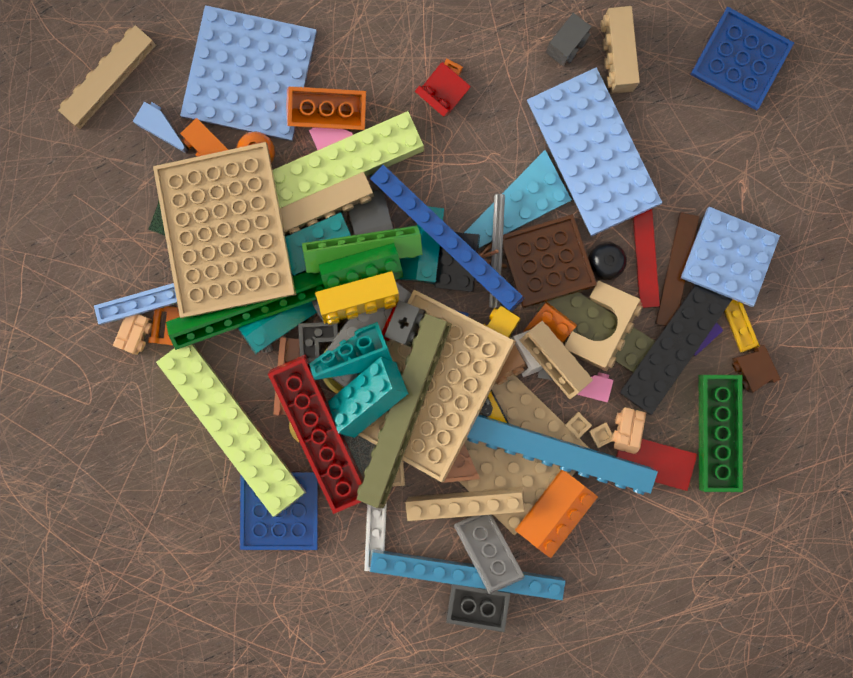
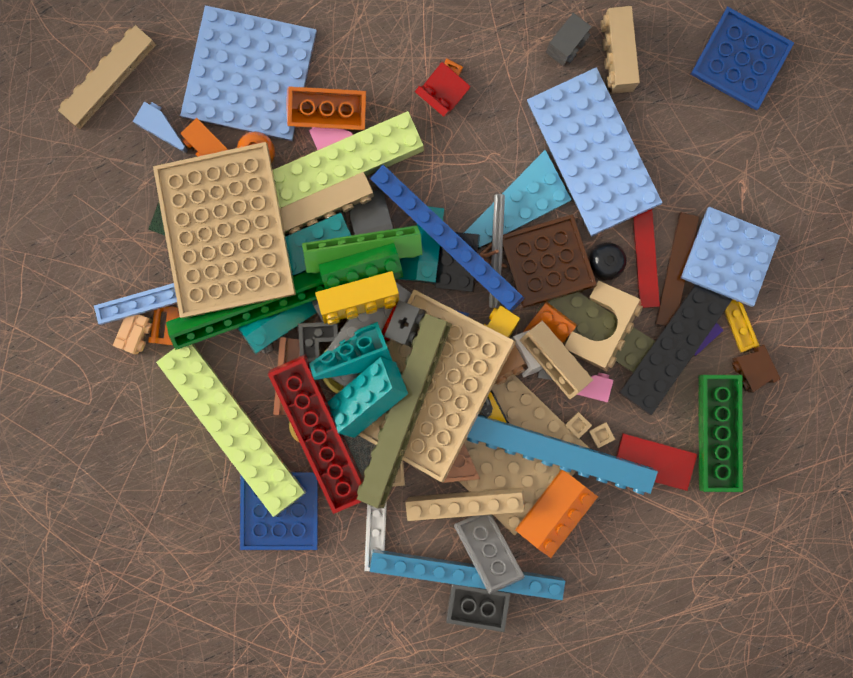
light nougat brick [612,407,646,454] -> none

